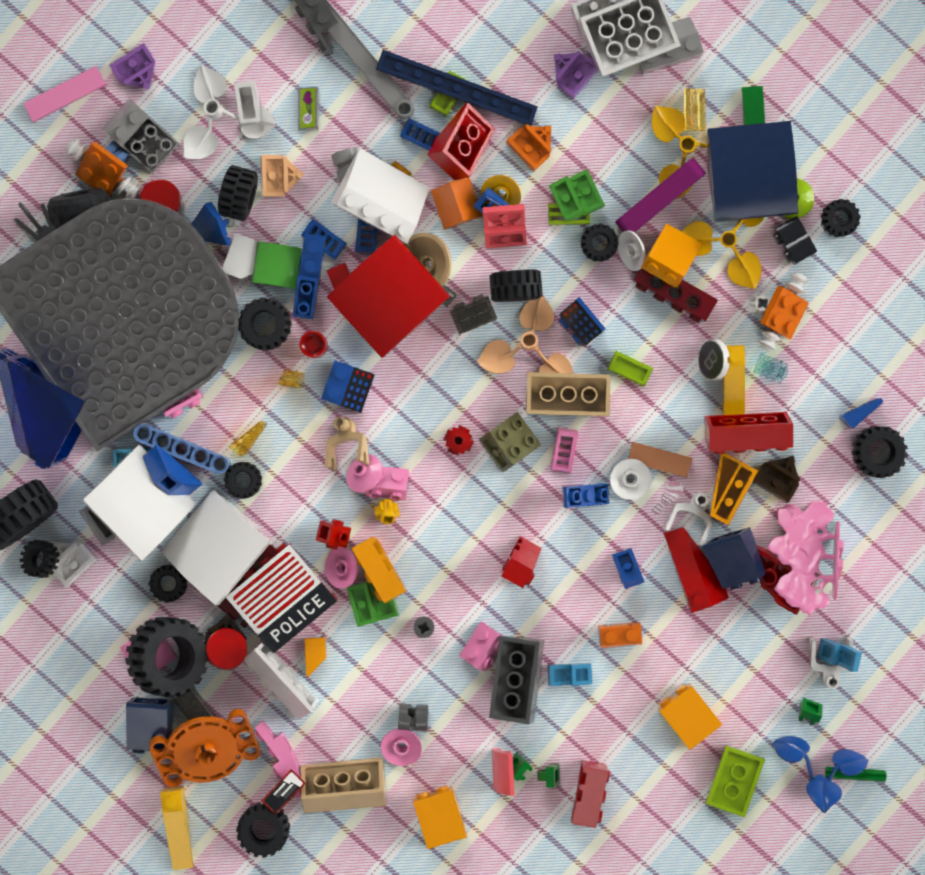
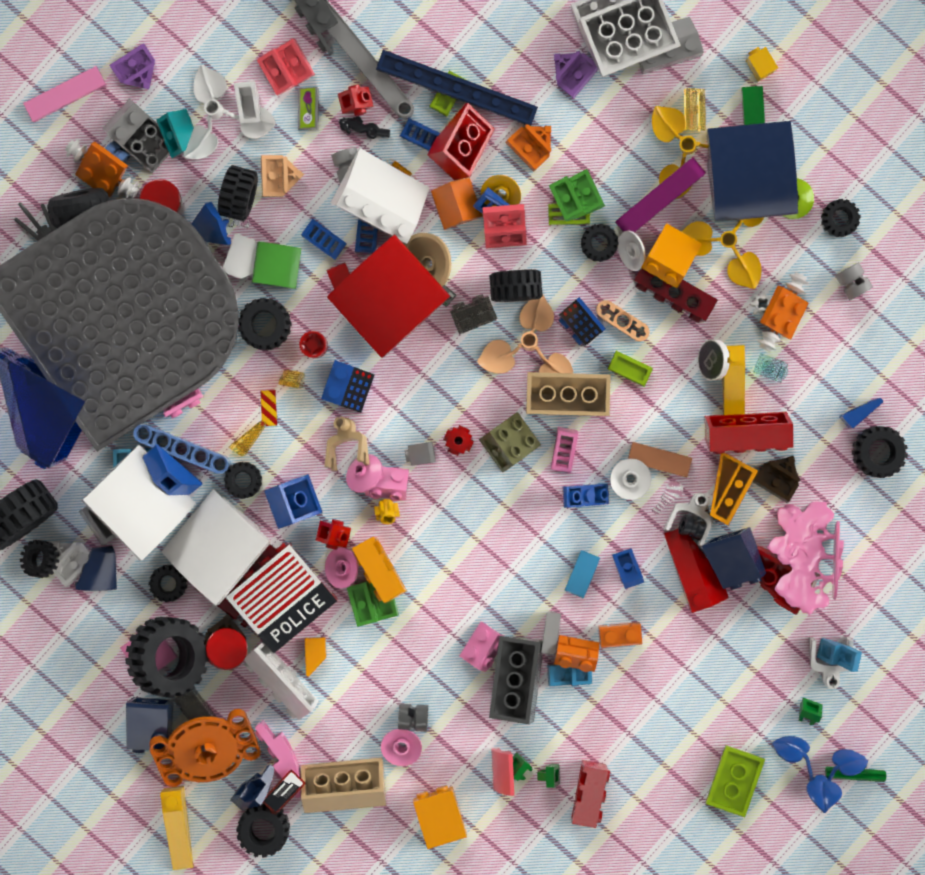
blue slope [292,233,326,320] -> none
dark grey wheel [414,616,434,638] -> none
red wedge [500,536,541,588] -> none
light orange brick [658,683,723,750] -> none
black brick [773,216,817,265] -> none
none -> dark blue slope [75,546,117,591]
none -> teal slope [156,109,194,159]
none -> dark blue slope [230,764,274,810]
none -> coral slope [257,38,315,96]
none -> sticker [260,390,277,426]
none -> blue slope [264,474,323,529]
none -> red brick [338,84,374,116]
none -> black animal [339,116,390,139]
none -> light grey slope [405,441,436,466]
none -> light grey slope [541,611,561,655]
none -> orange brick [554,635,600,672]
none -> dark azure slope [564,550,600,598]
none -> light nougat beam [596,300,650,342]
none -> black wheel [678,515,706,540]
none -> yellow brick [746,47,778,82]
none -> light grey wheel [835,262,873,301]

